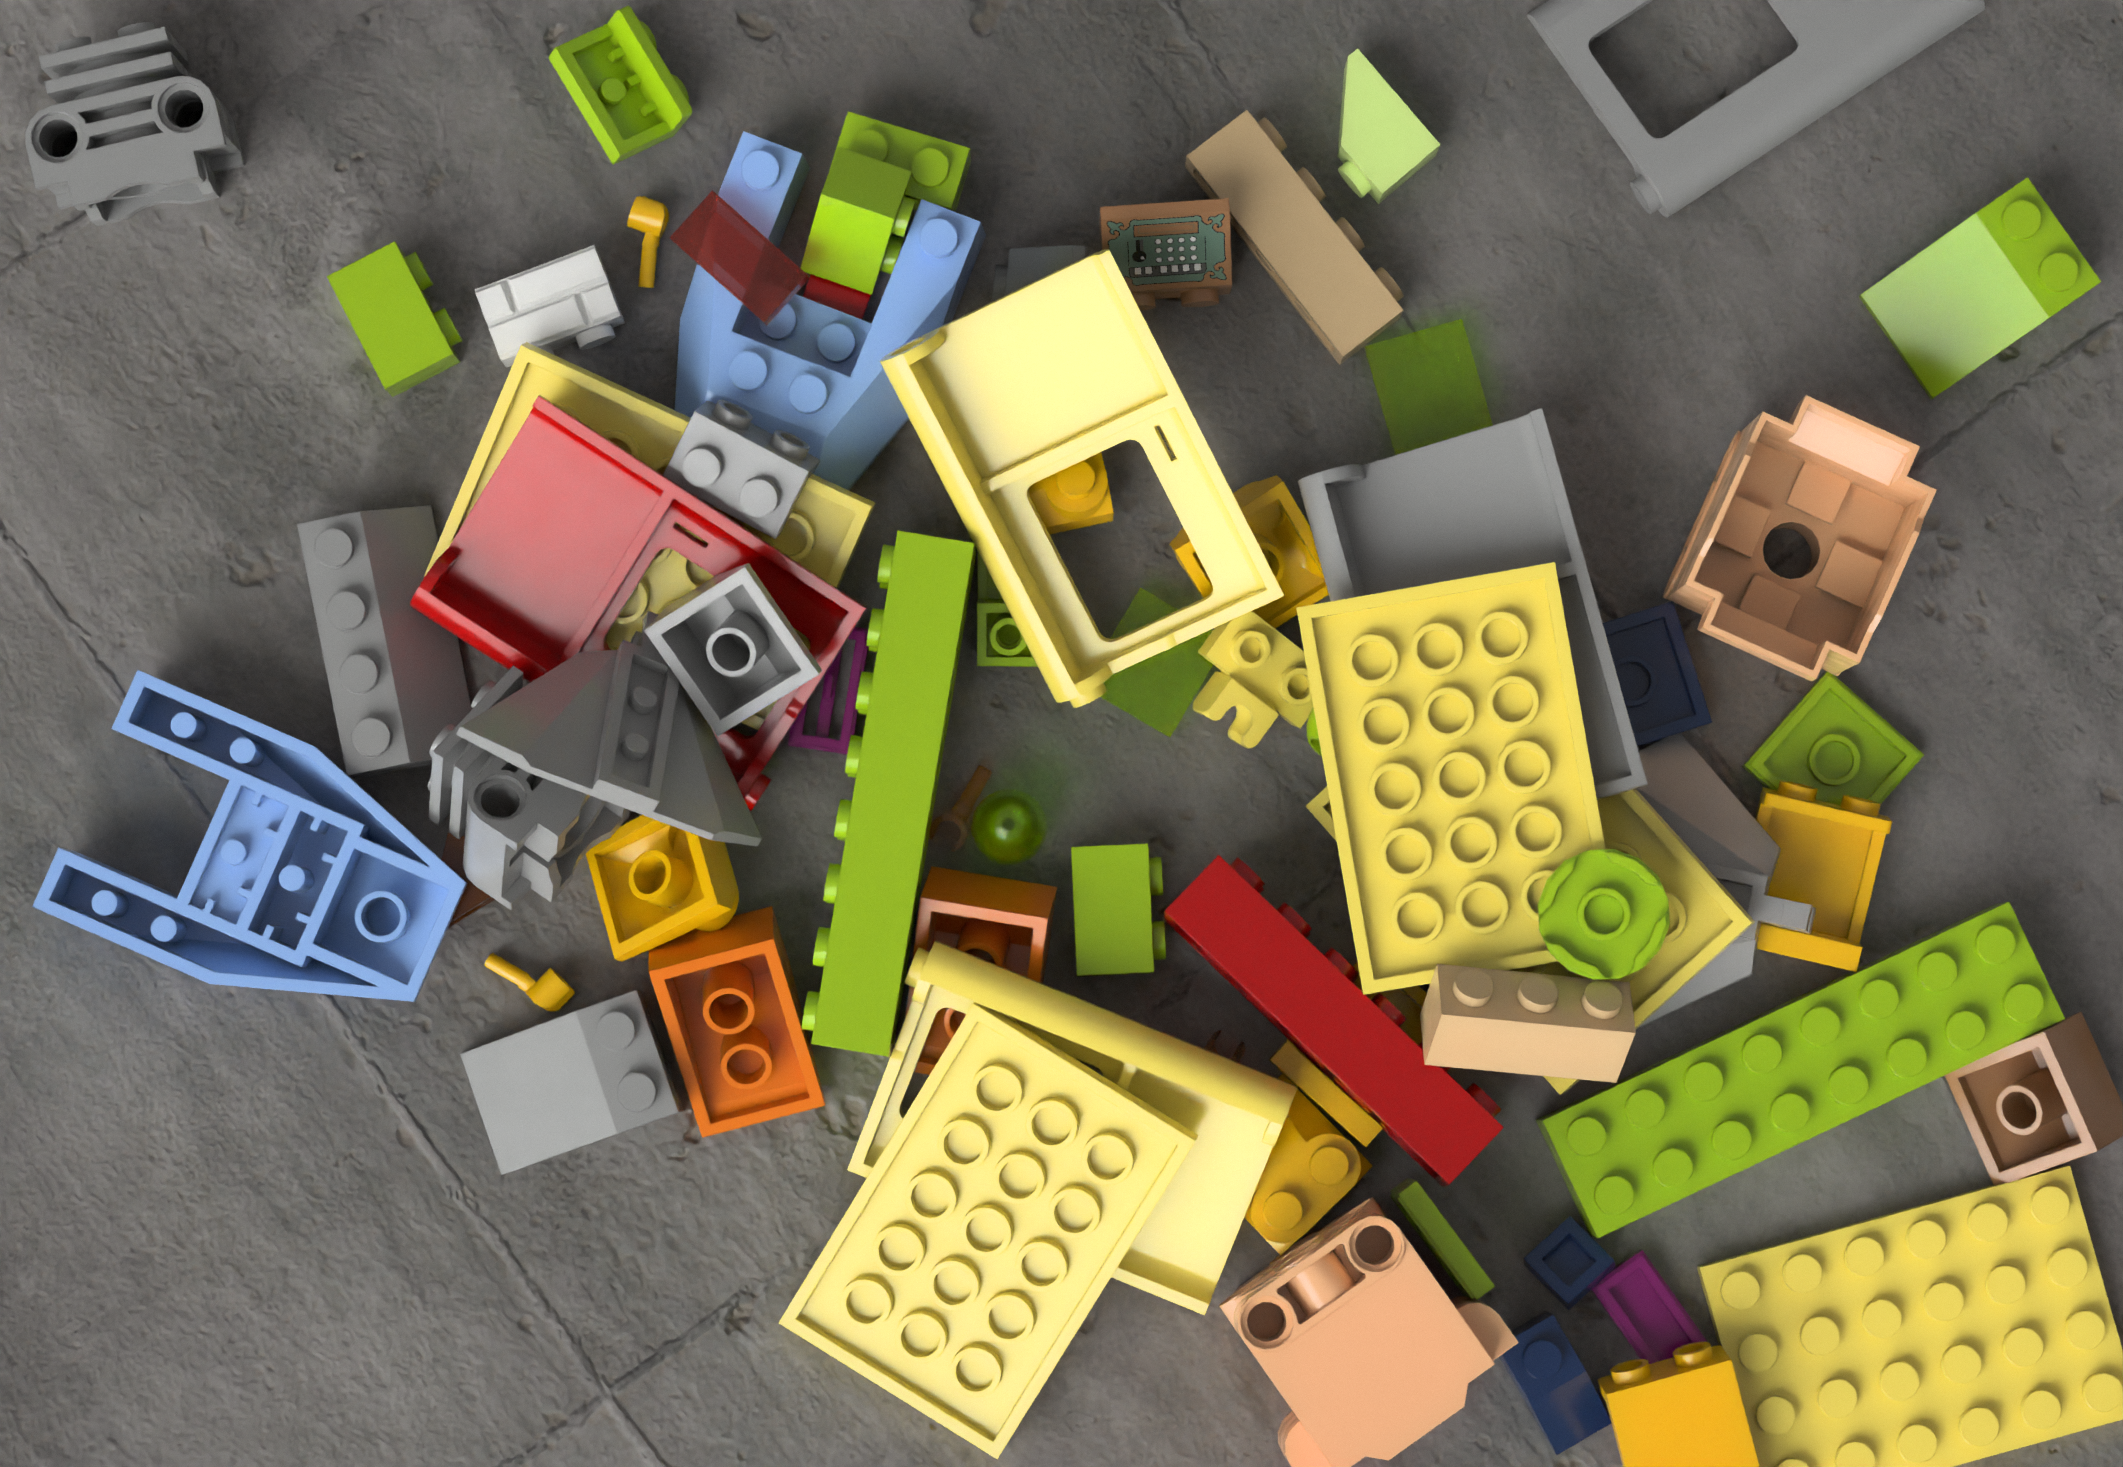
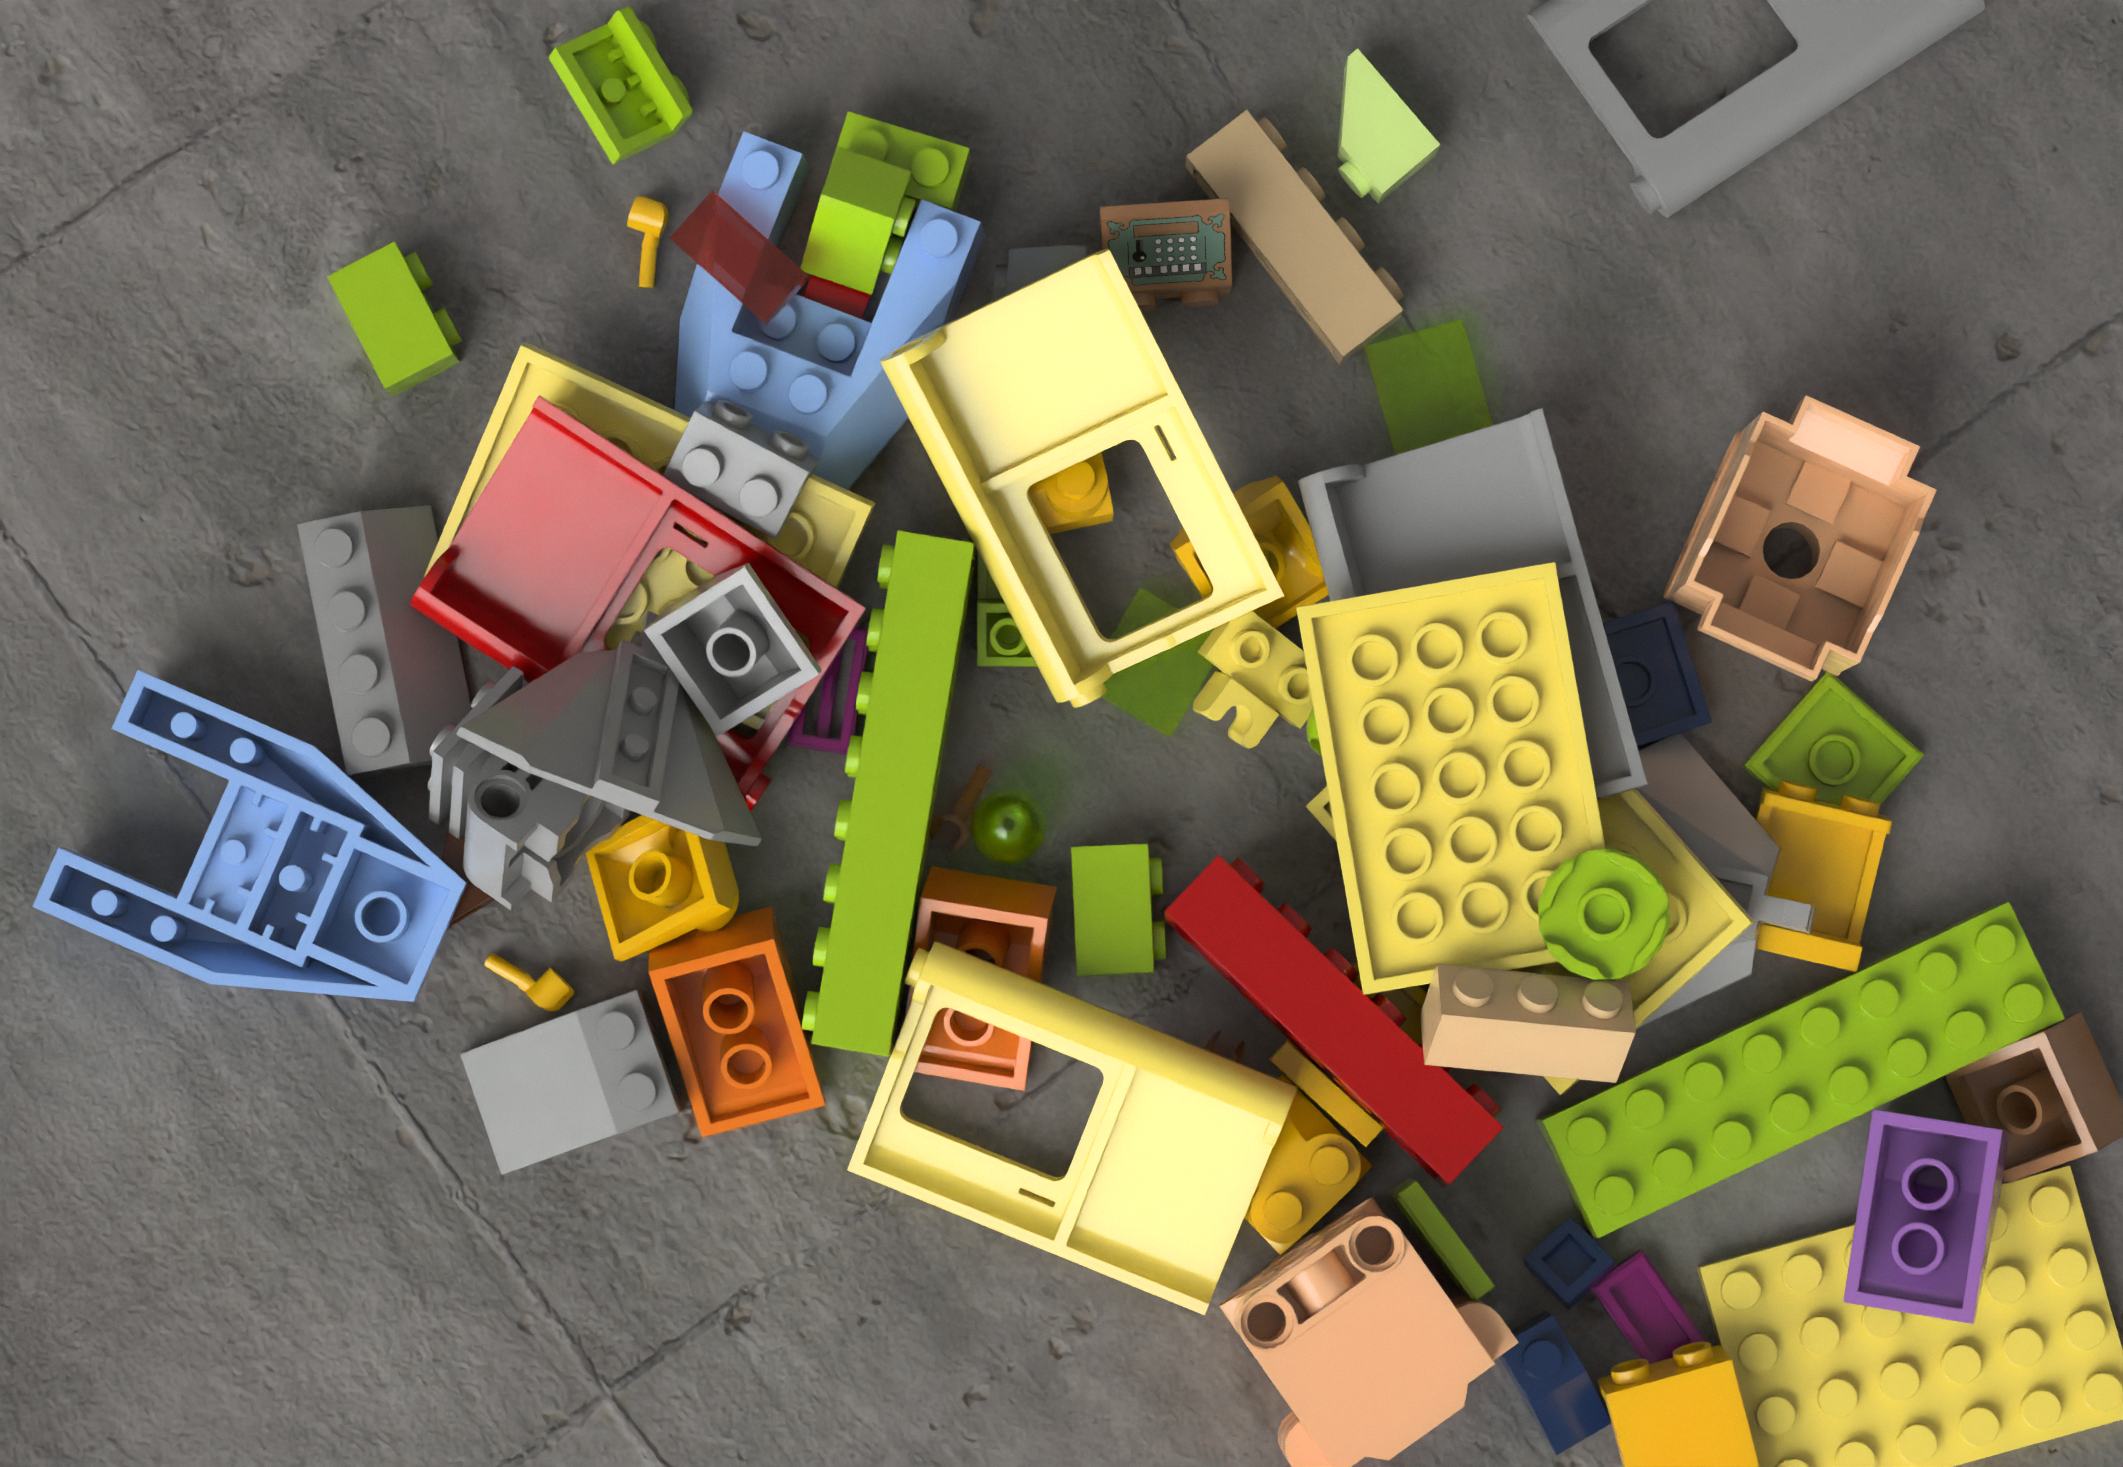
light grey piece [25,22,245,226] -> none
white brick [475,245,625,368] -> none
light yellow plate [779,1002,1199,1459] -> none
lime slope [1859,177,2101,400] -> none
none -> medium lavender slope [1843,1109,2009,1324]

